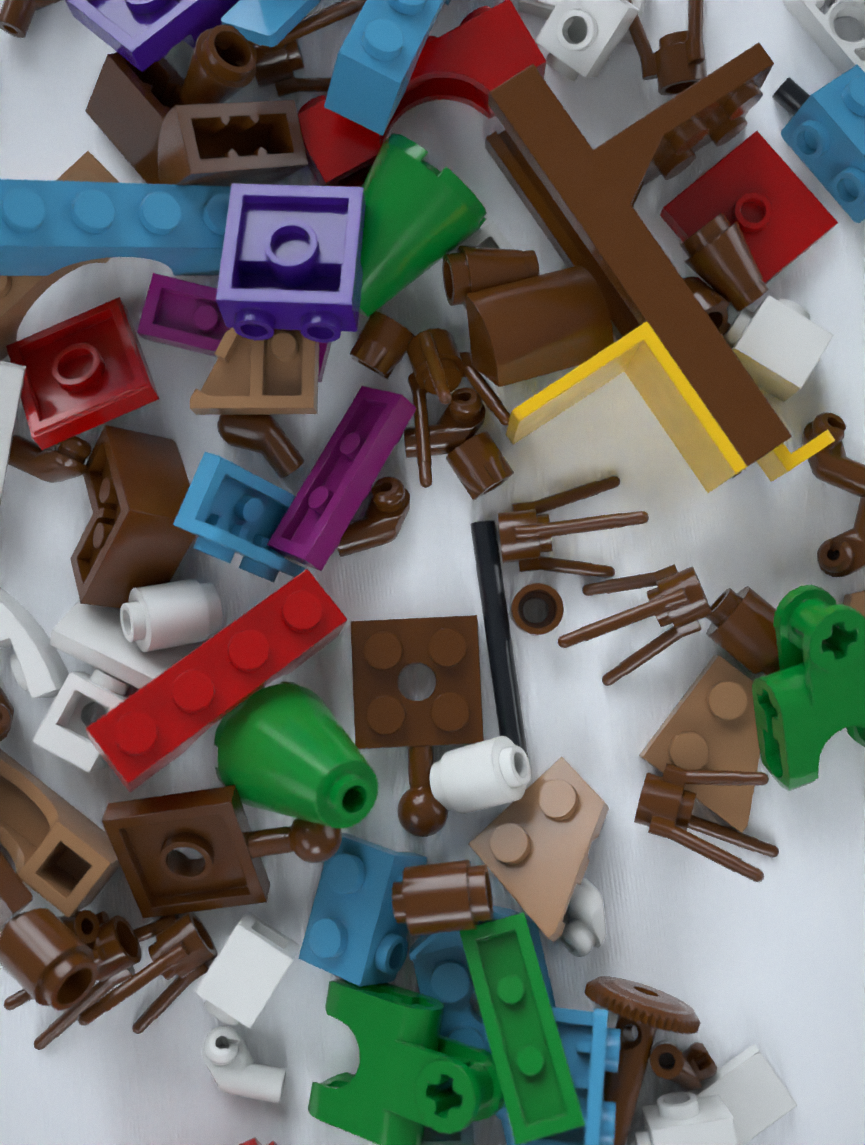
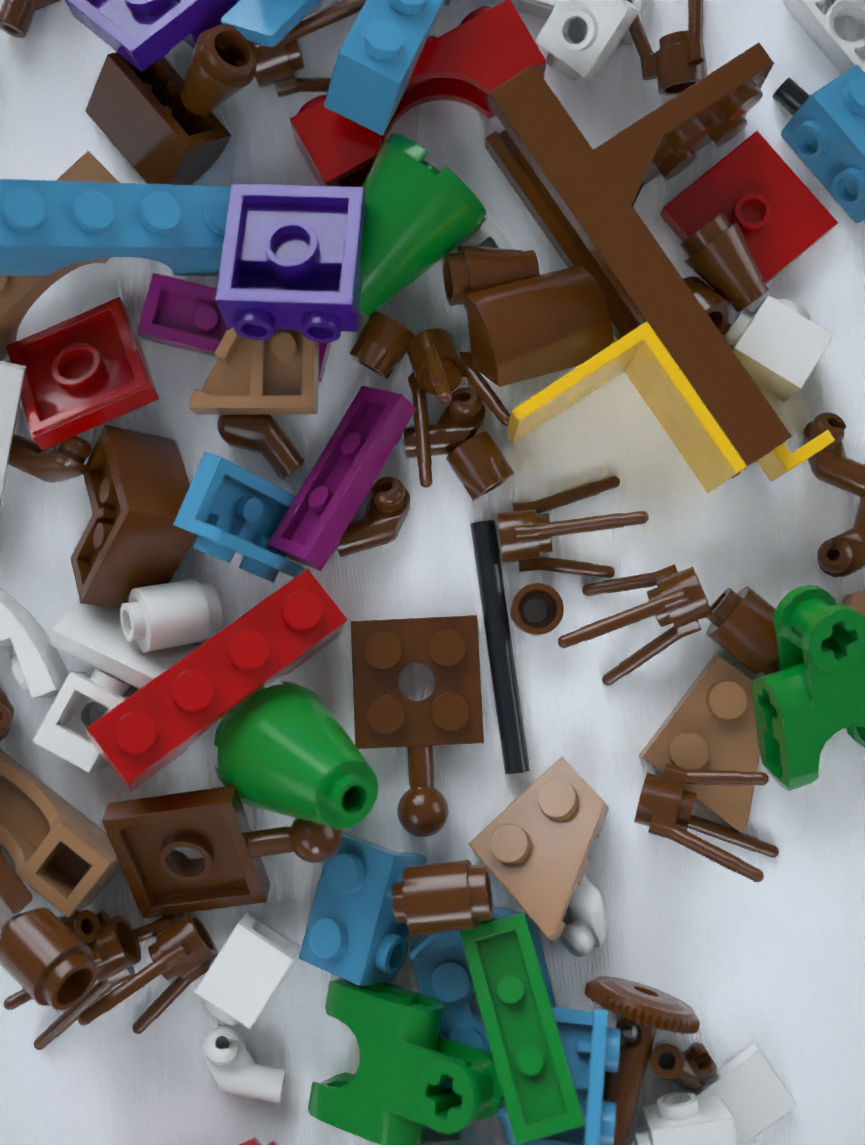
reddish brown brick [158,99,308,187] -> none
white brick [429,736,531,814] -> none

